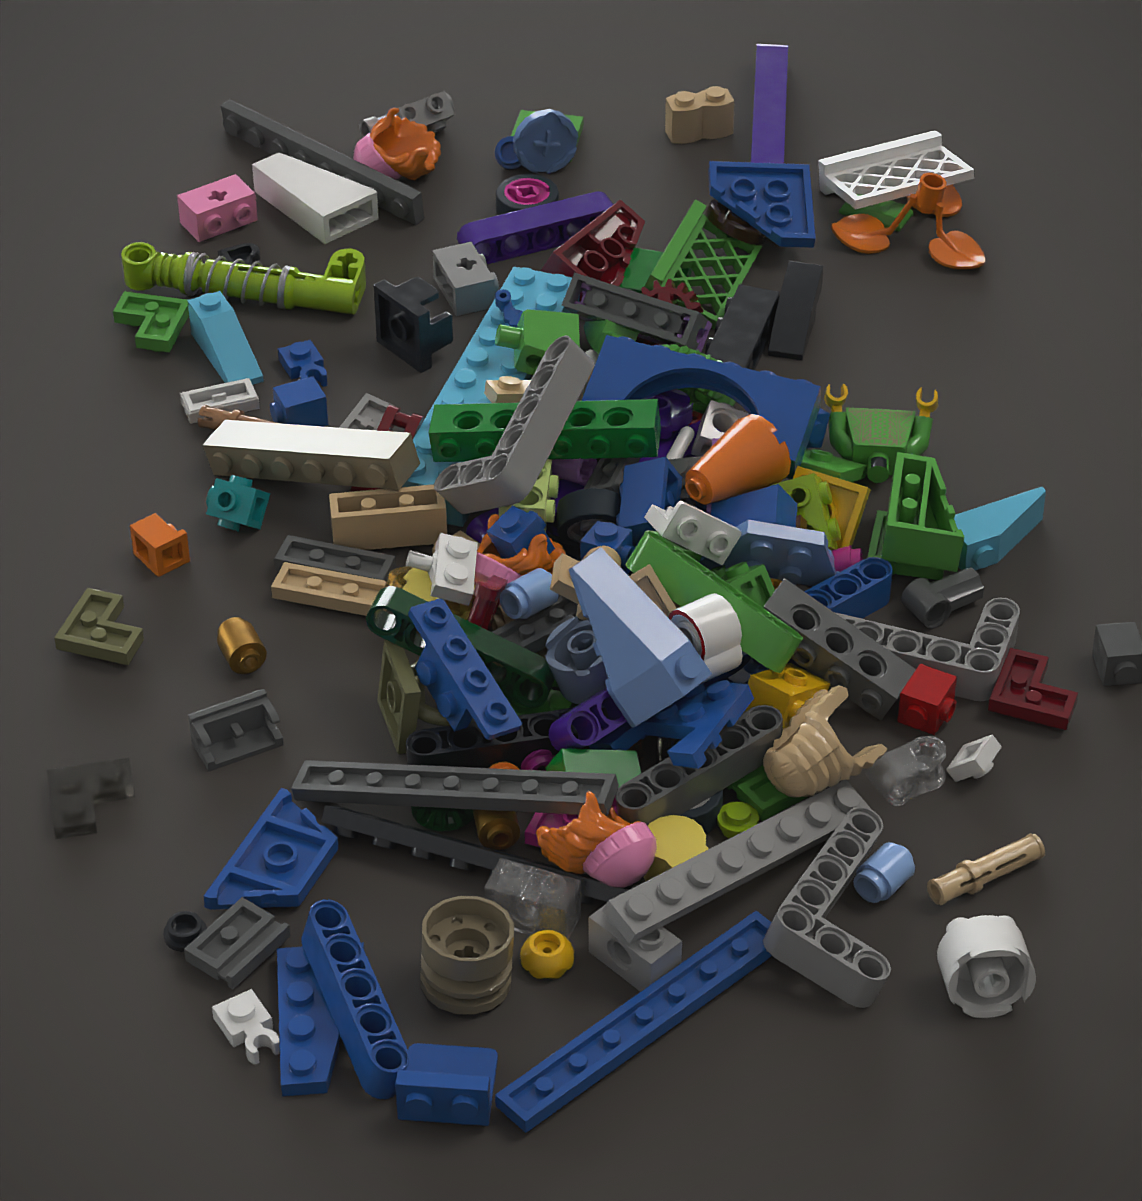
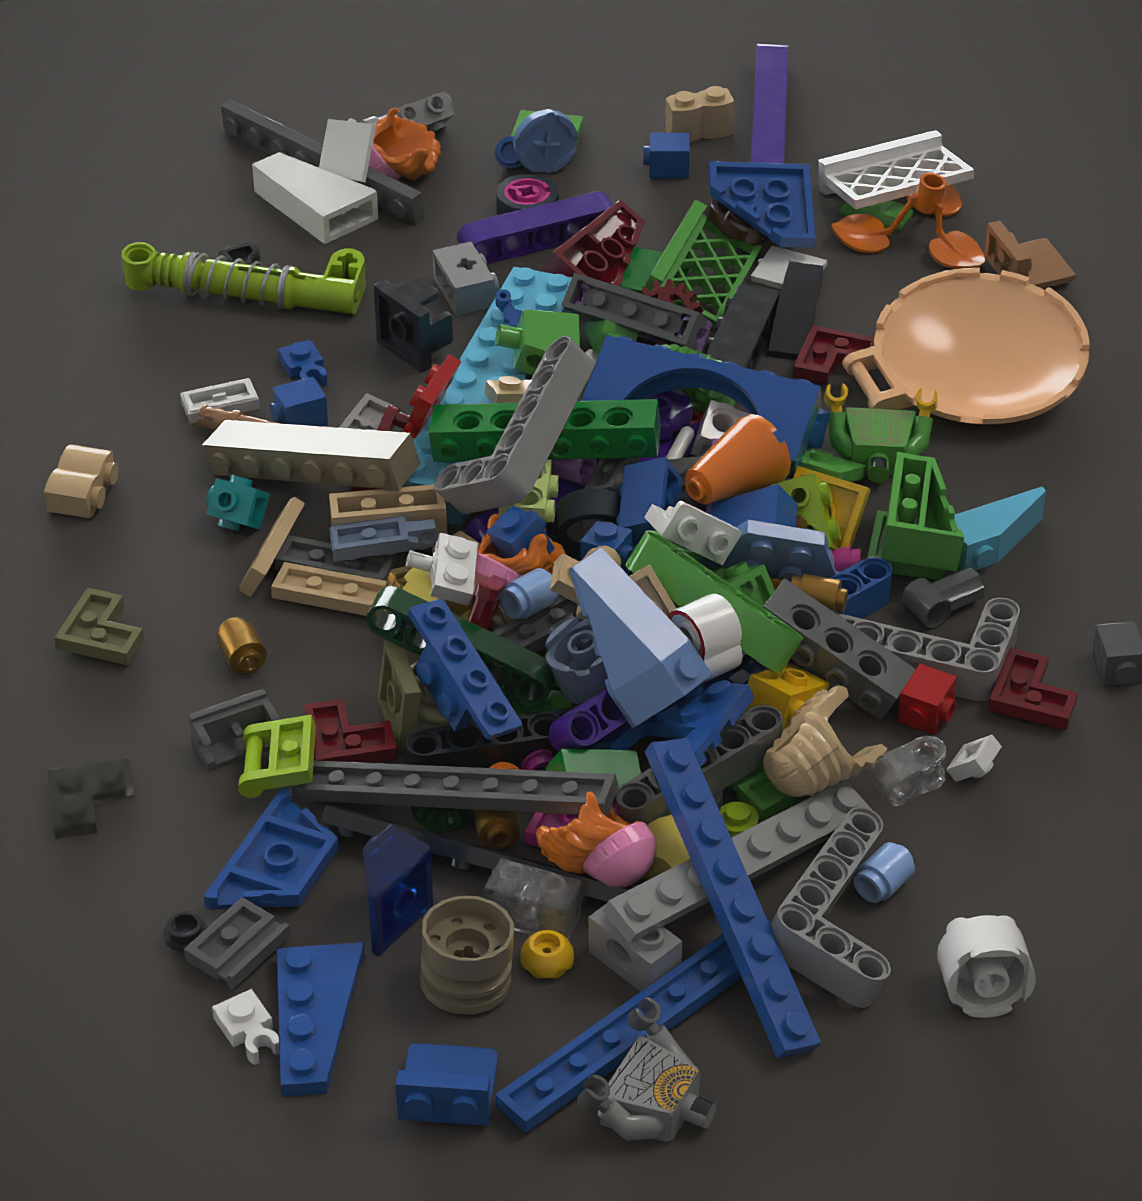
bright green plate [113,291,189,352] -> none
orange brick [130,513,190,577] -> none
bright pink brick [177,174,258,242] -> none
medium azure slope [187,291,264,385] -> none
blue beam [301,900,410,1099] -> none
tan pin [927,833,1045,905] -> none
none -> tan brick [44,444,118,518]
none -> lime plate [238,714,316,798]
none -> tan tile [239,497,305,597]
none -> dark red plate [304,698,397,763]
none -> white piece [319,118,376,183]
none -> sand blue hinge [329,516,438,562]
none -> clear blue slope [363,824,434,957]
none -> red plate [403,354,462,439]
none -> light grey torso [577,997,716,1142]
none -> blue brick [643,133,690,179]
none -> blue plate [645,738,821,1059]
none -> white piece [751,246,827,289]
none -> pearl gold brick [791,574,848,614]
none -> dark red plate [793,325,874,384]
none -> light nougat dish [842,268,1090,424]
none -> medium nougat bracket [984,221,1075,288]

